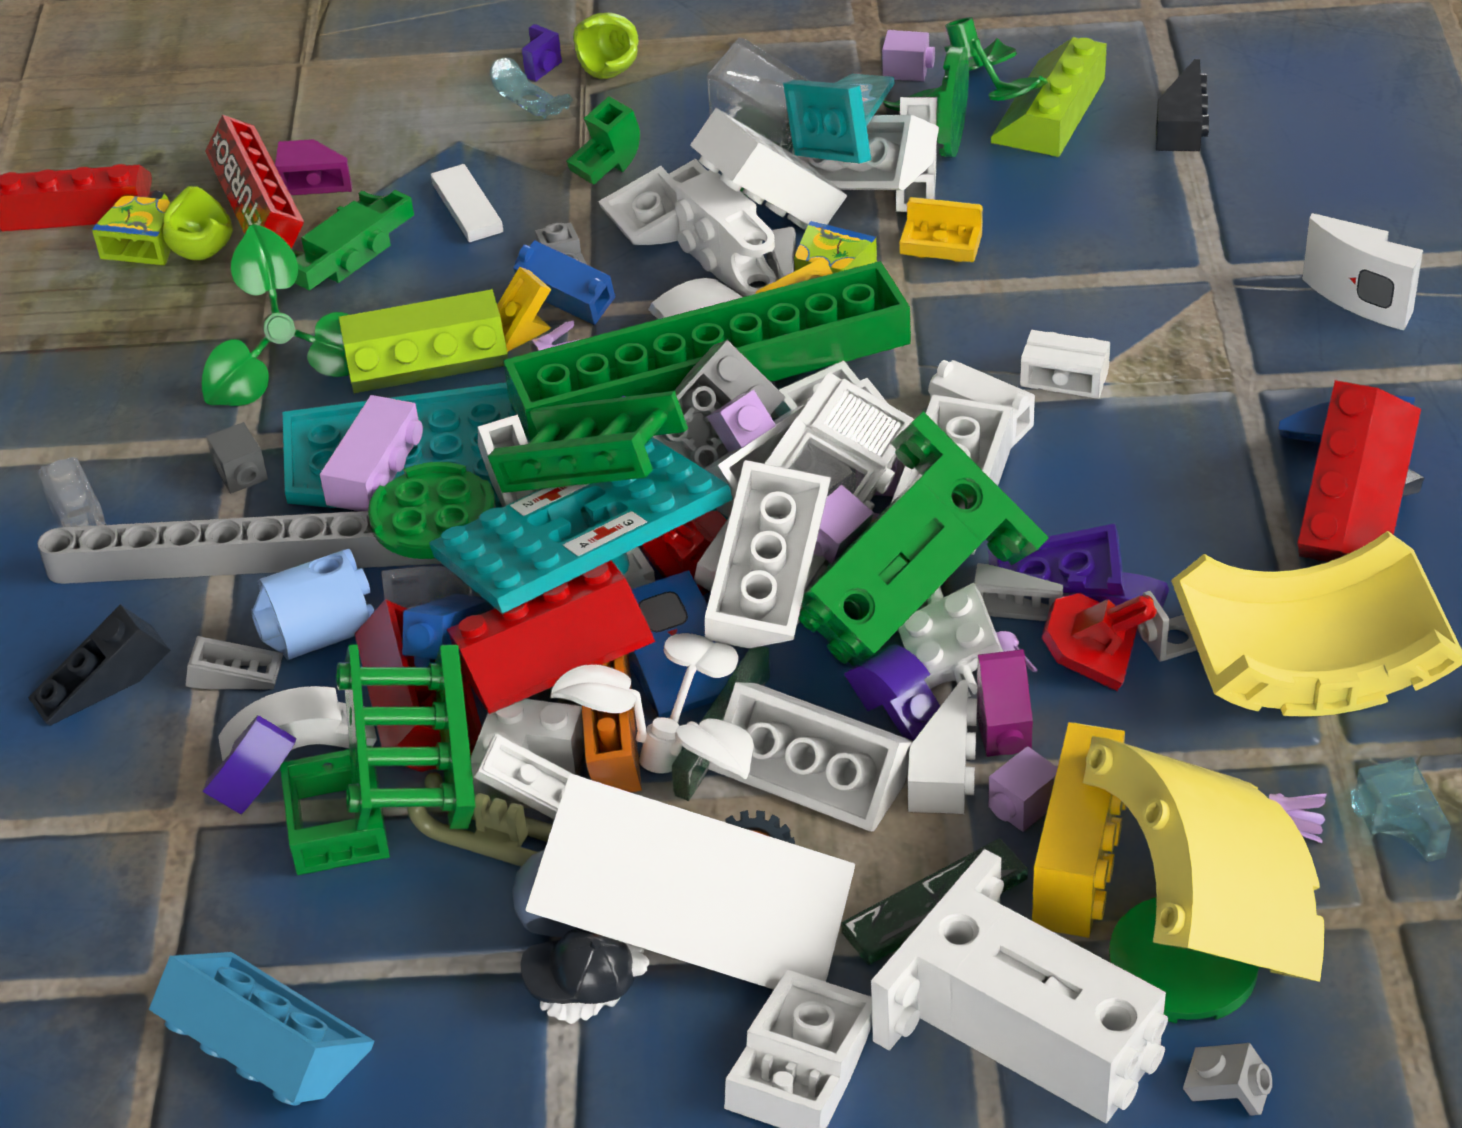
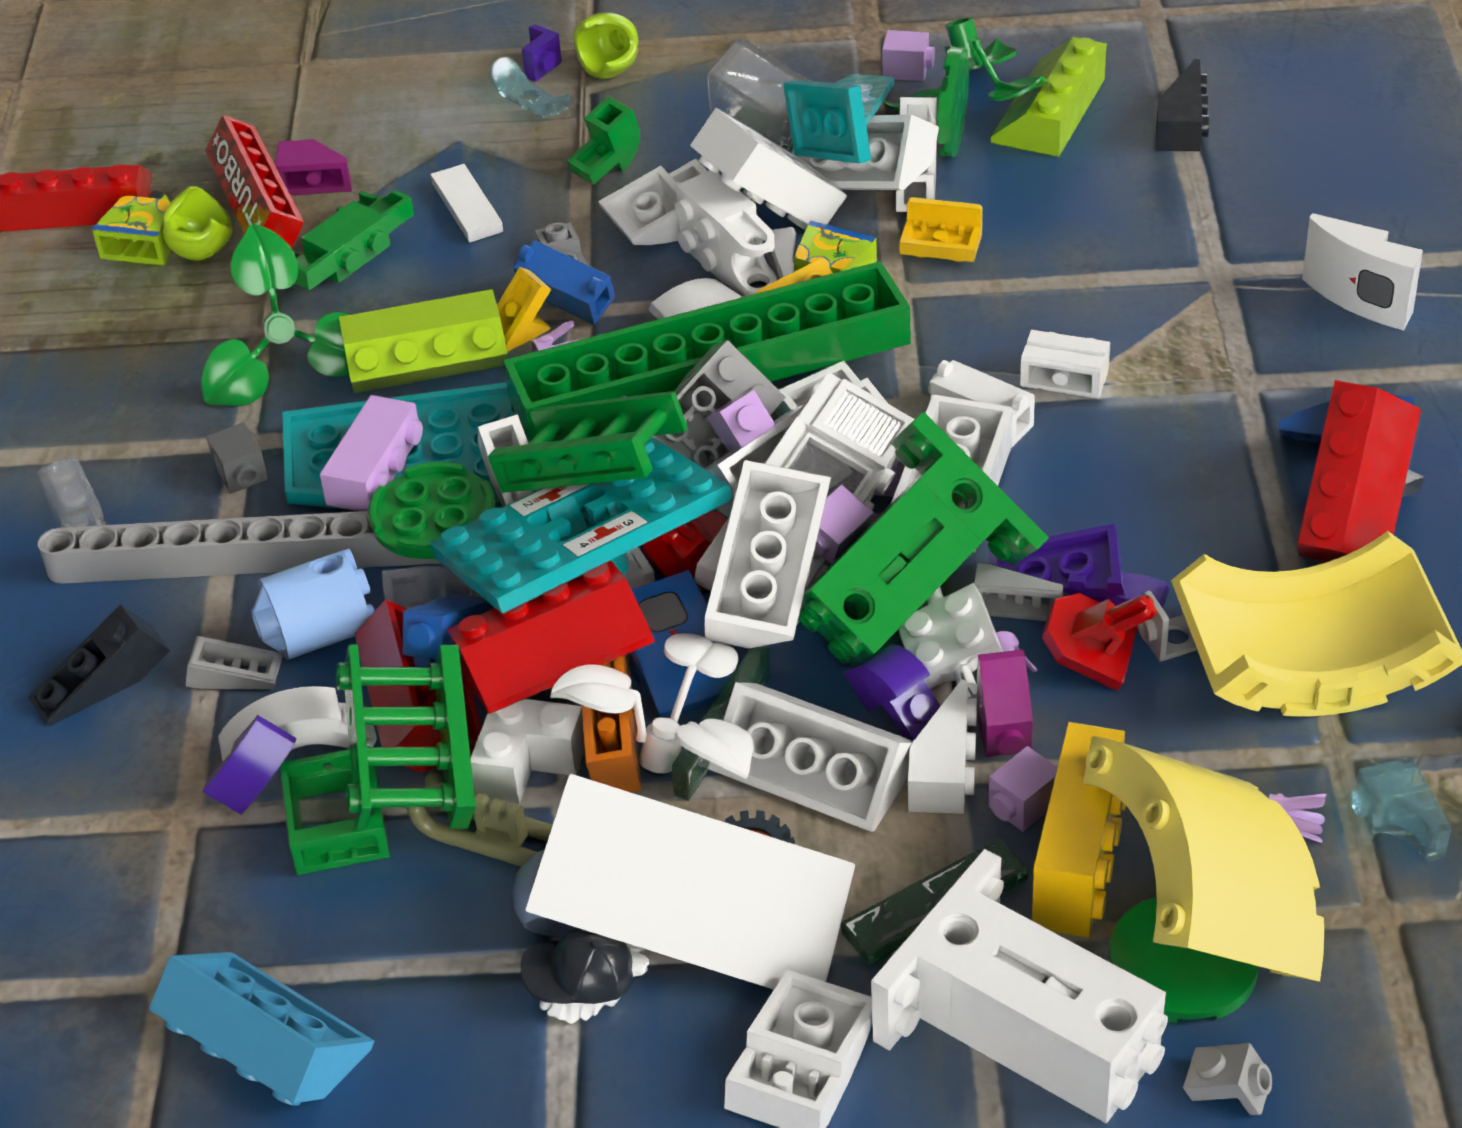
white tile [474,734,574,819] -> none

